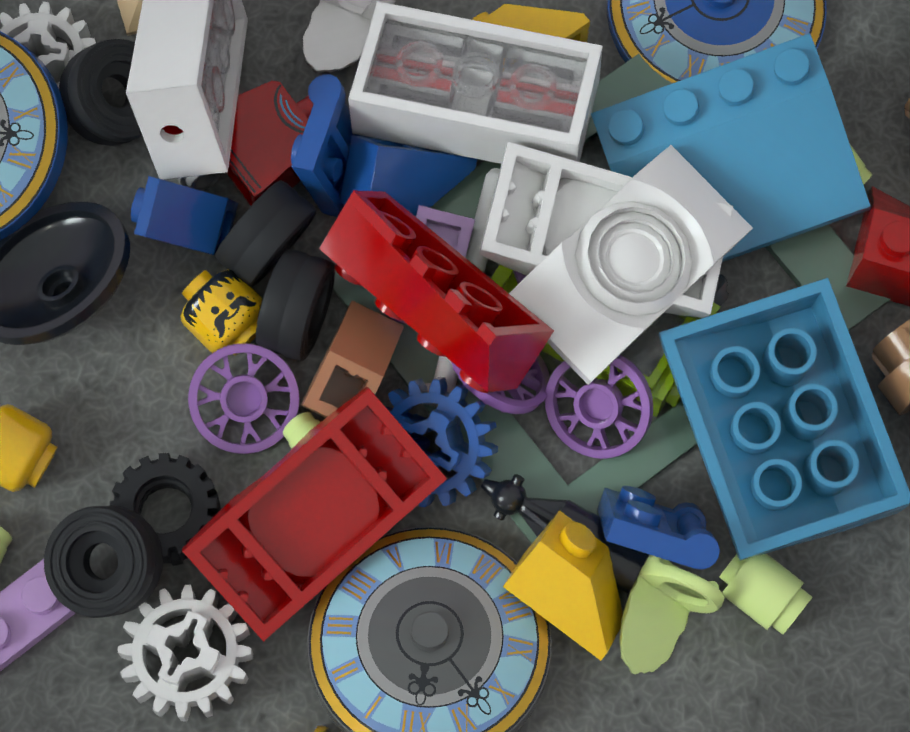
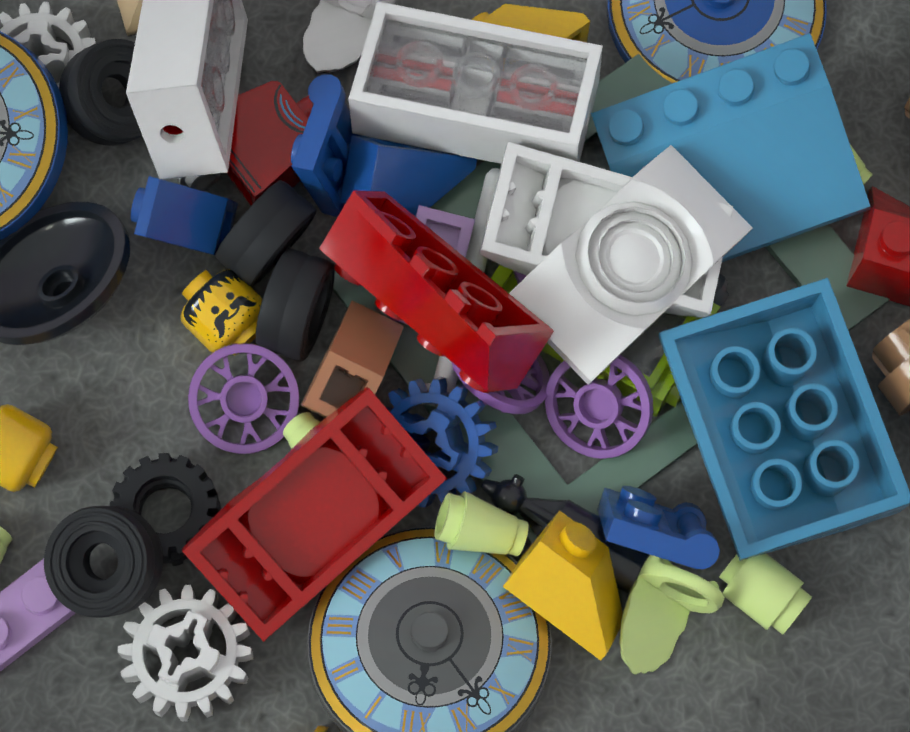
none -> yellowish green cone [434,491,528,556]

